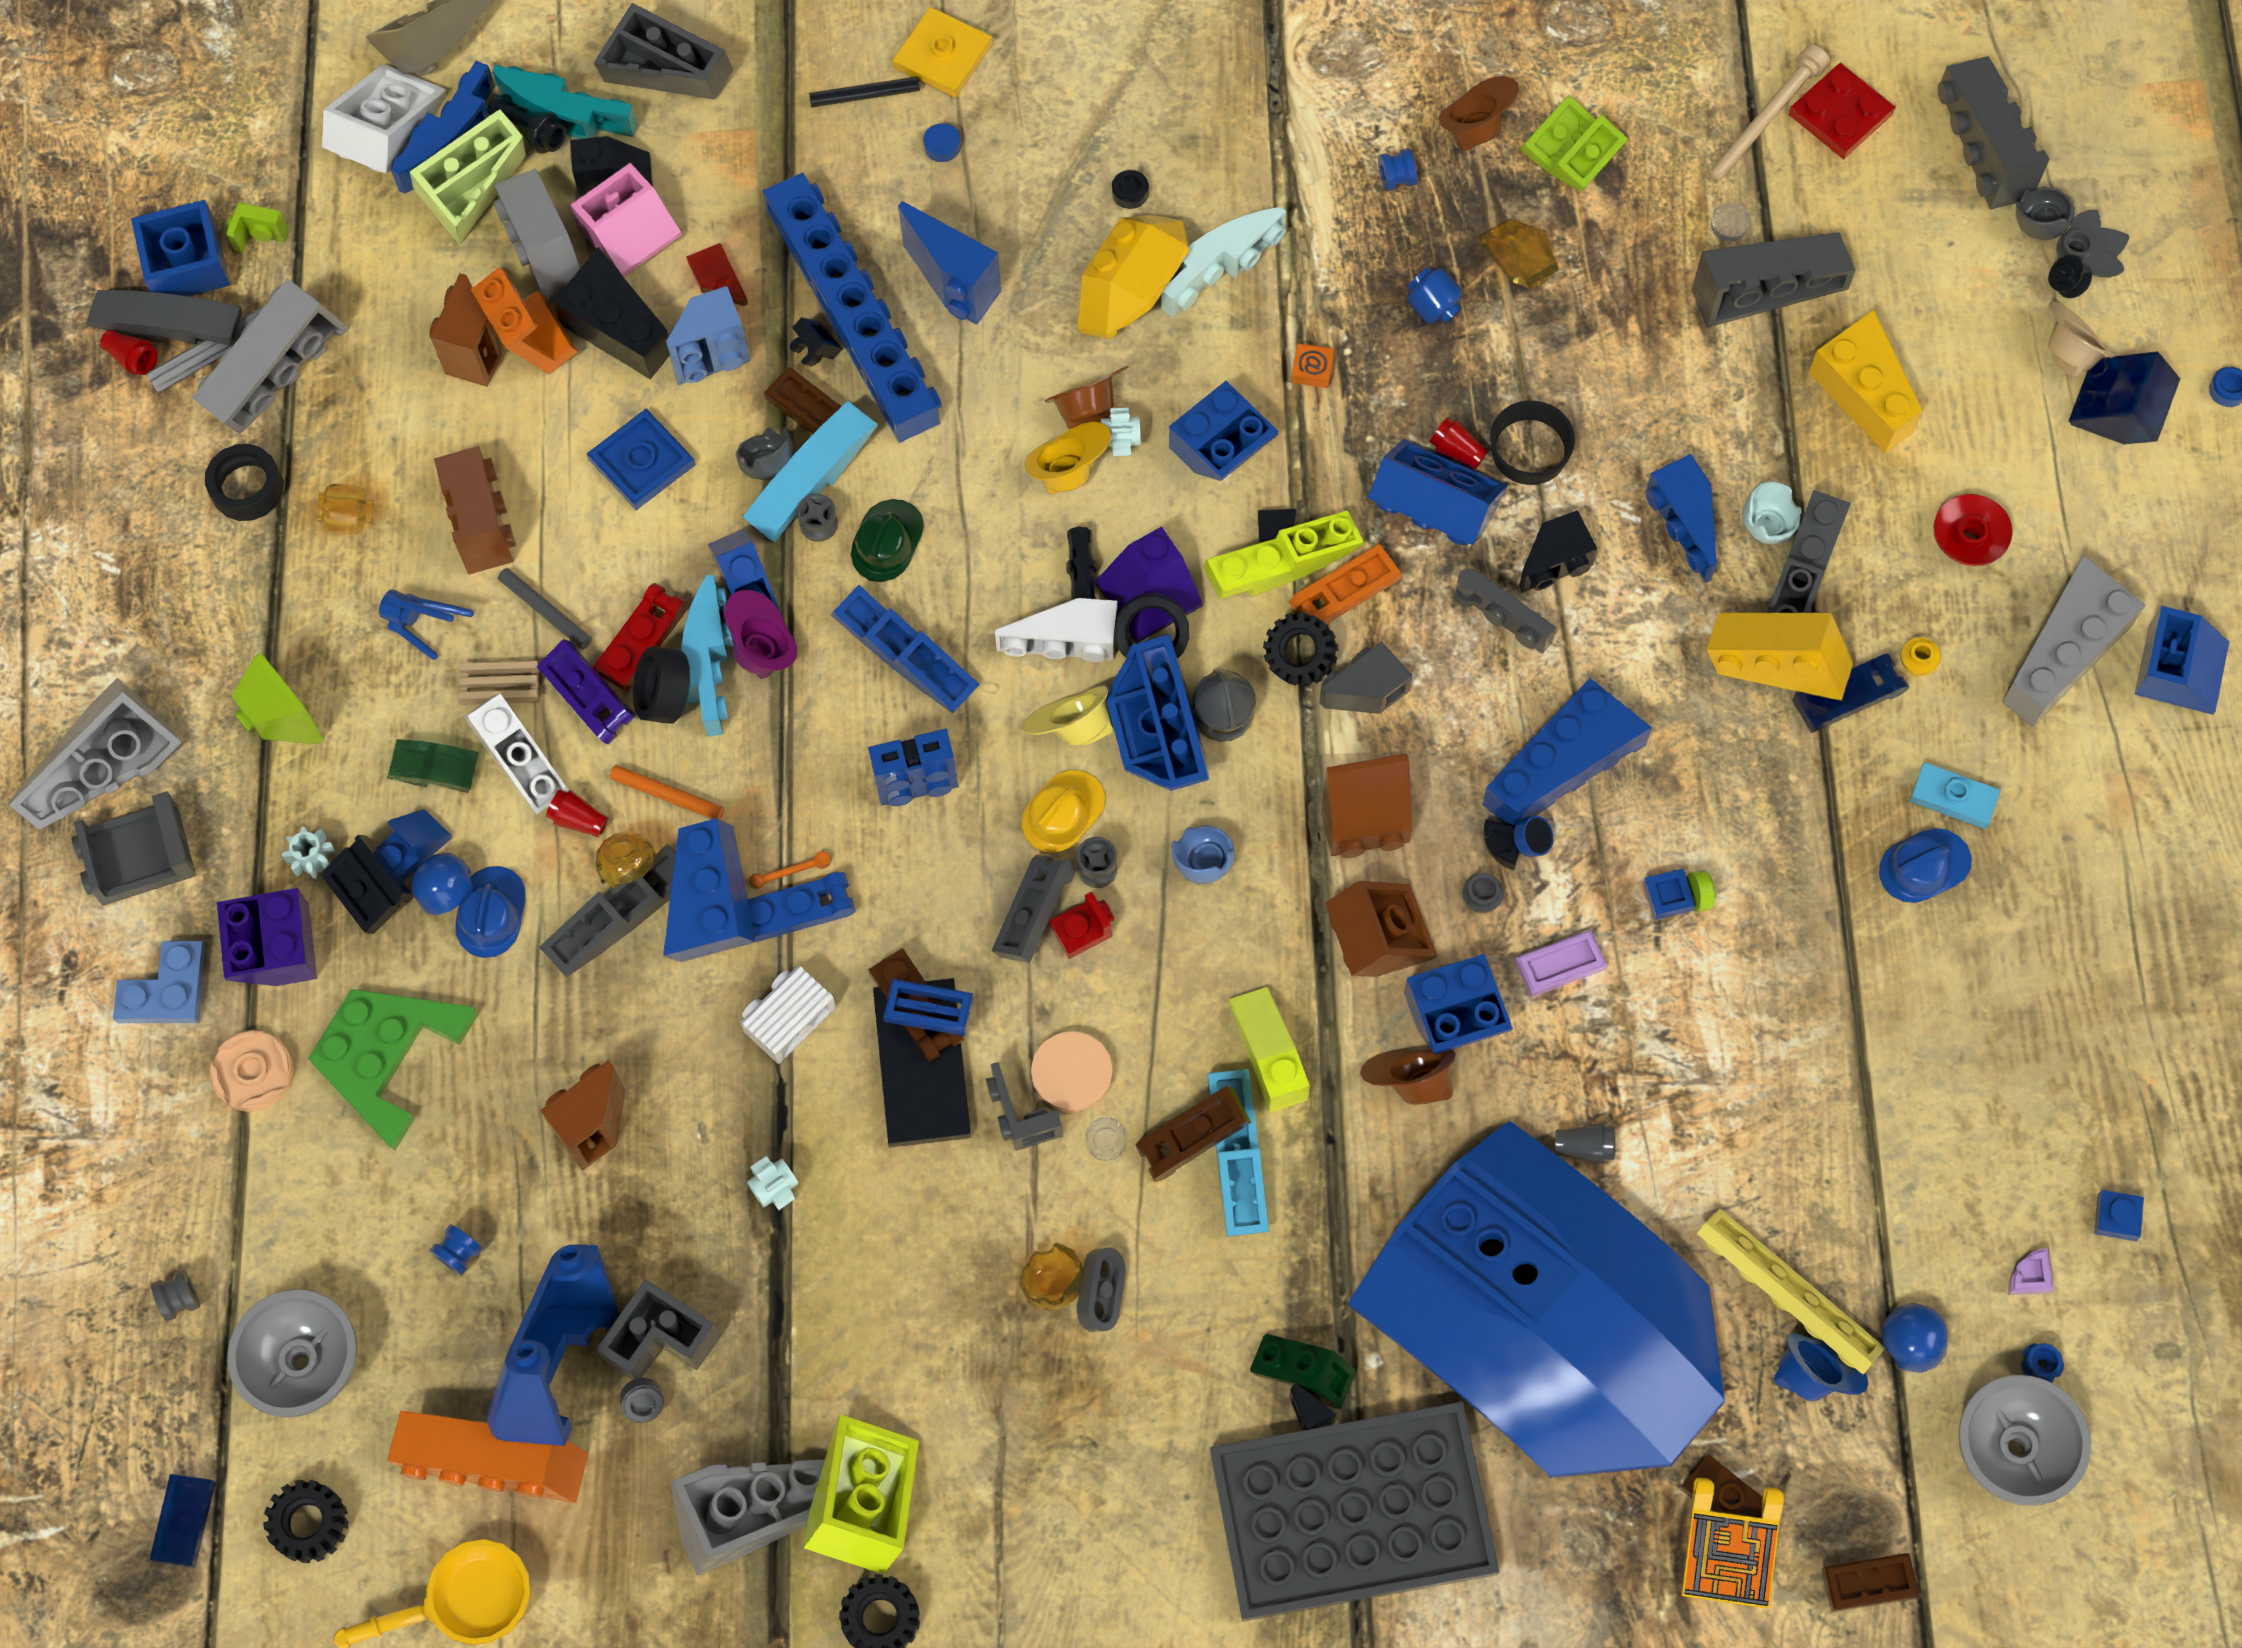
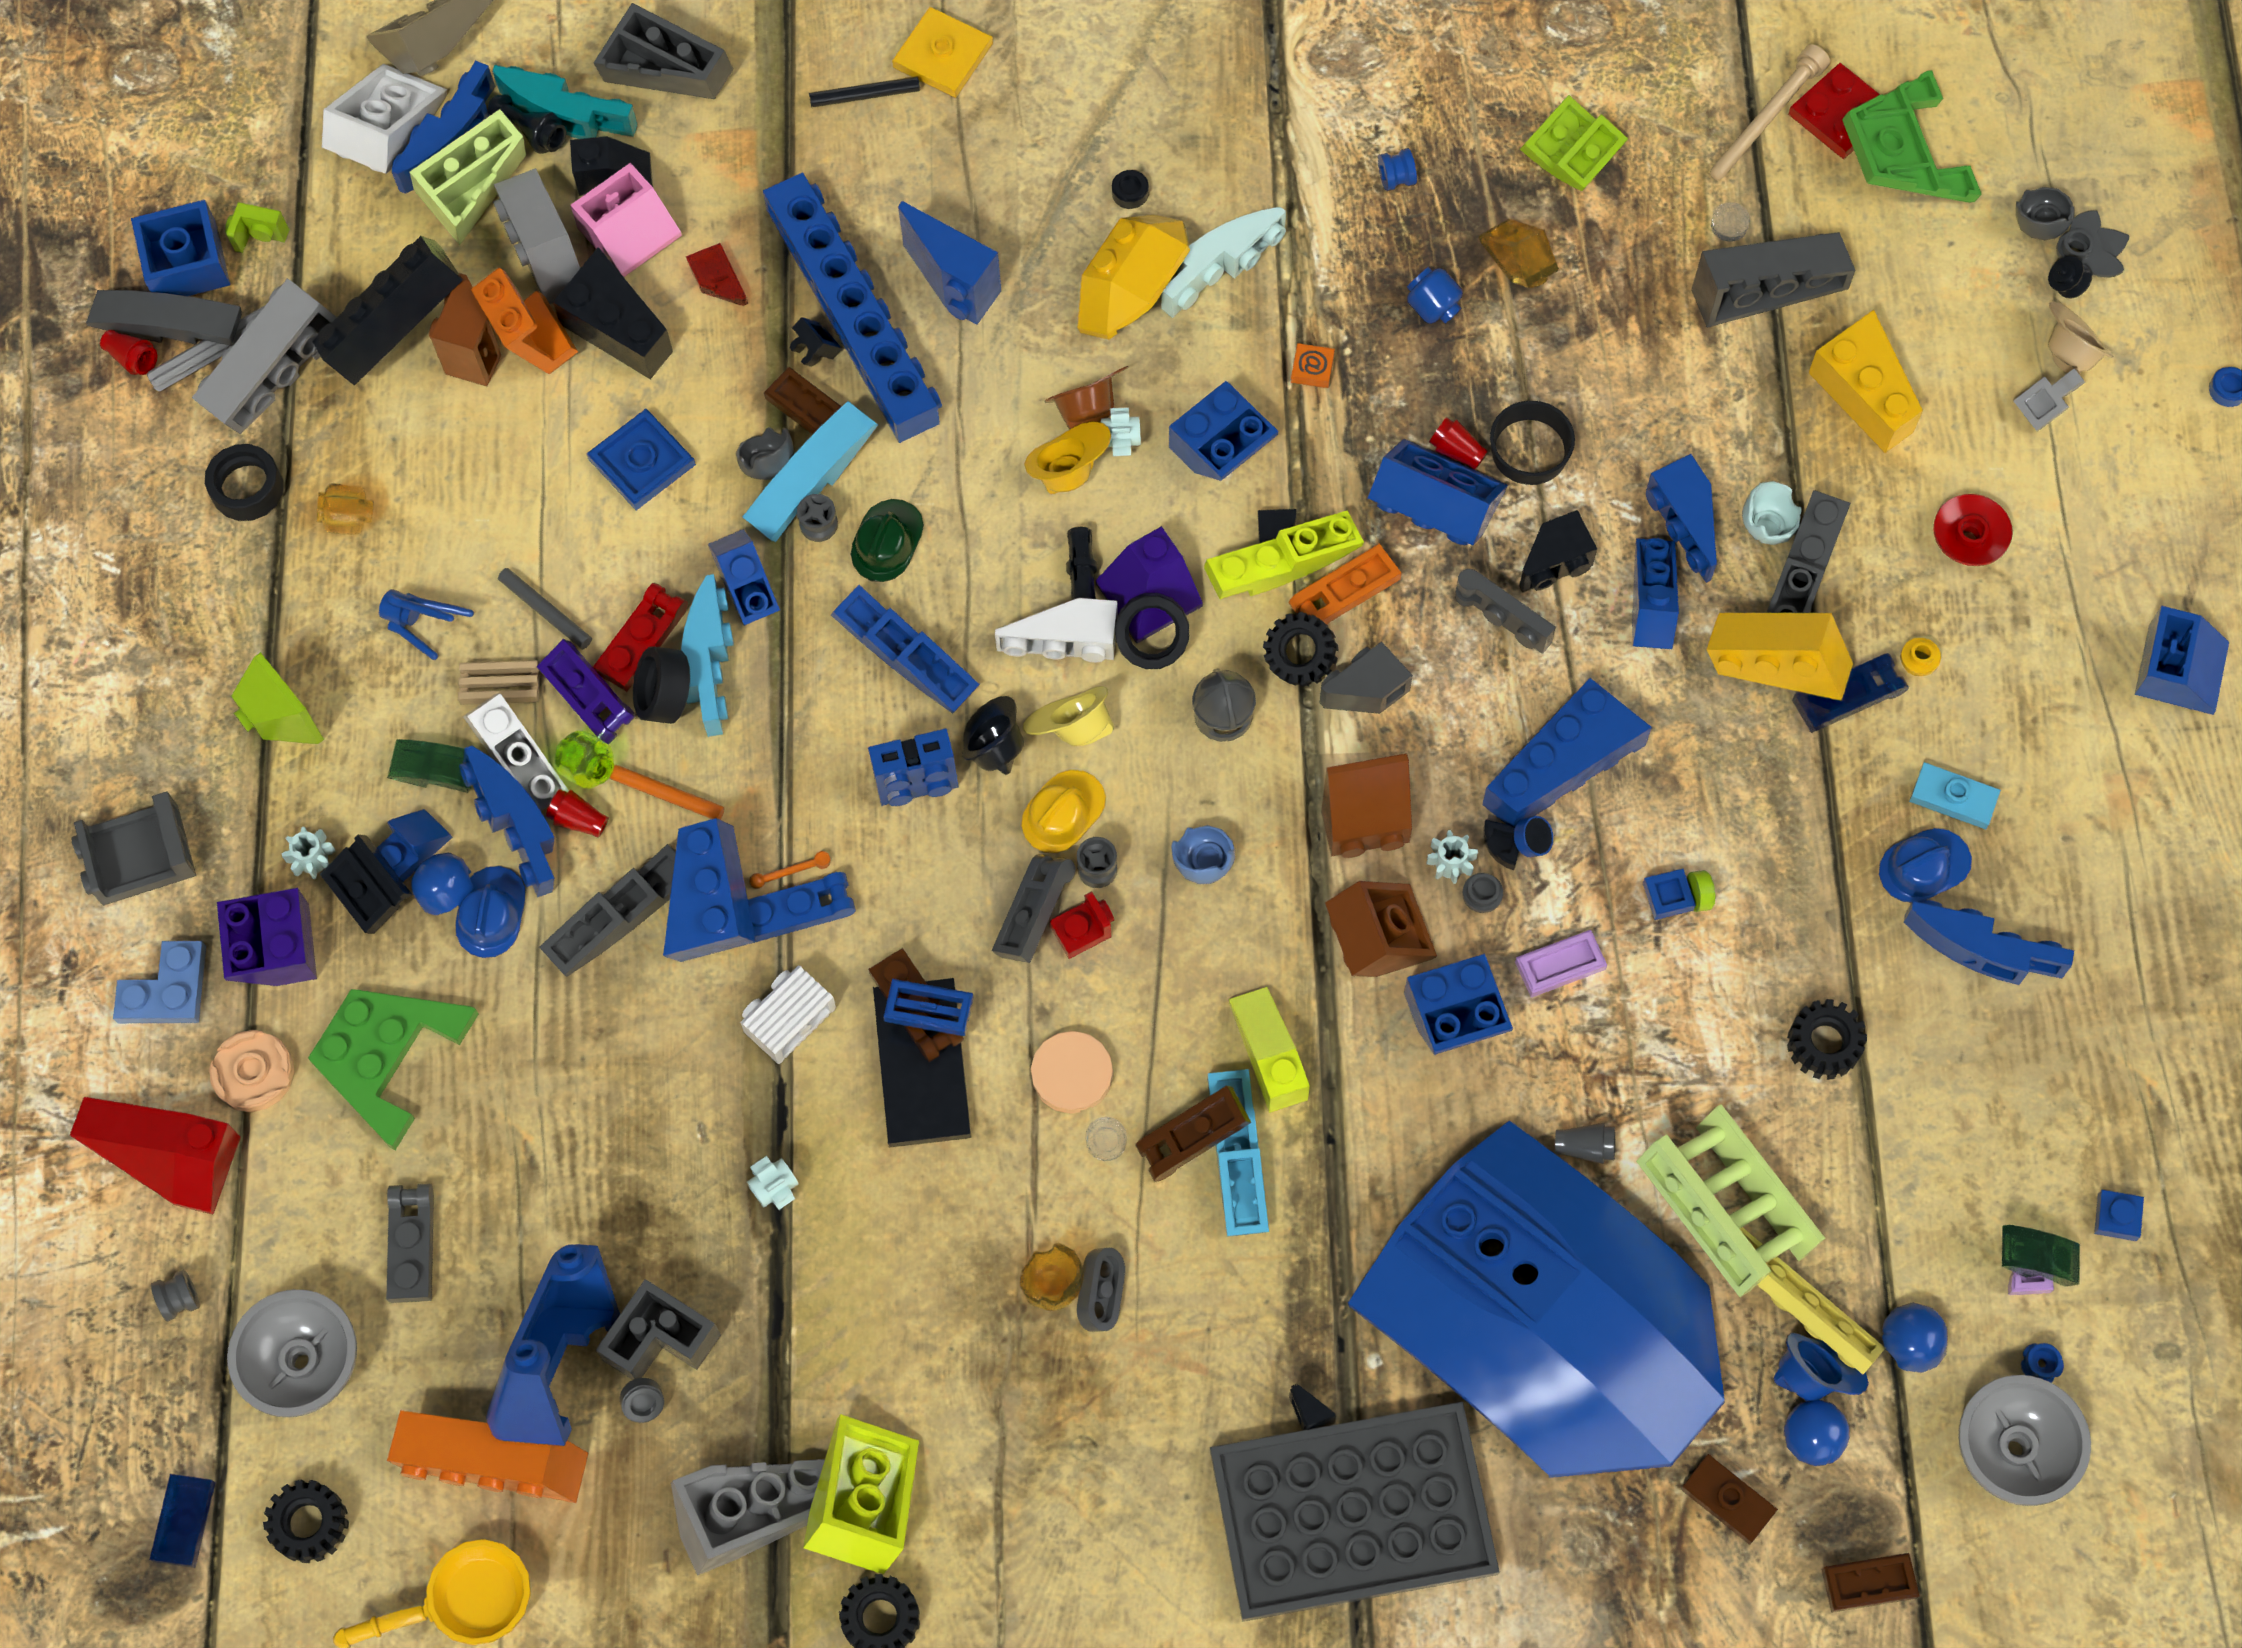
light grey wedge [8,678,182,830] -> none
blue wheel [429,1224,483,1276] -> none
dark orange wedge [434,446,516,575] -> none
dark orange slope [540,1060,626,1171] -> none
clear yellow hair [595,832,656,888] -> none
medium blue slope [666,286,750,385] -> none
magenta piece [724,590,798,679] -> none
blue tile [923,123,961,162] -> none
dark grey bracket [986,1062,1063,1151] -> none
blue wedge [1106,634,1210,791] -> none
dark green bracket [1250,1334,1357,1409] -> none
dark orange piece [1360,1049,1456,1105] -> none
dark orange piece [1439,76,1519,151] -> none
flag [1681,1477,1784,1609] -> none
dark grey wedge [1938,56,2050,210] -> none
light grey wedge [2003,555,2146,727] -> none
clear blue slope [2068,351,2181,445] -> none
none -> red wedge [70,1097,241,1215]
none -> black slope [312,236,463,386]
none -> dark grey plate [386,1184,434,1303]
none -> blue slope [459,746,555,898]
none -> clear neon green head [554,730,614,789]
none -> black piece [962,696,1024,775]
none -> light aqua gear [1426,830,1478,884]
none -> blue slope [1632,538,1679,649]
none -> yellowish green fence [1636,1104,1825,1297]
none -> blue hair [1784,1400,1850,1466]
none -> black tyre [1787,999,1867,1080]
none -> bright green wing [1842,70,1982,203]
none -> blue slope [1904,900,2074,985]
none -> clear green slope [2002,1225,2080,1287]
none -> light grey plate [2013,369,2085,432]

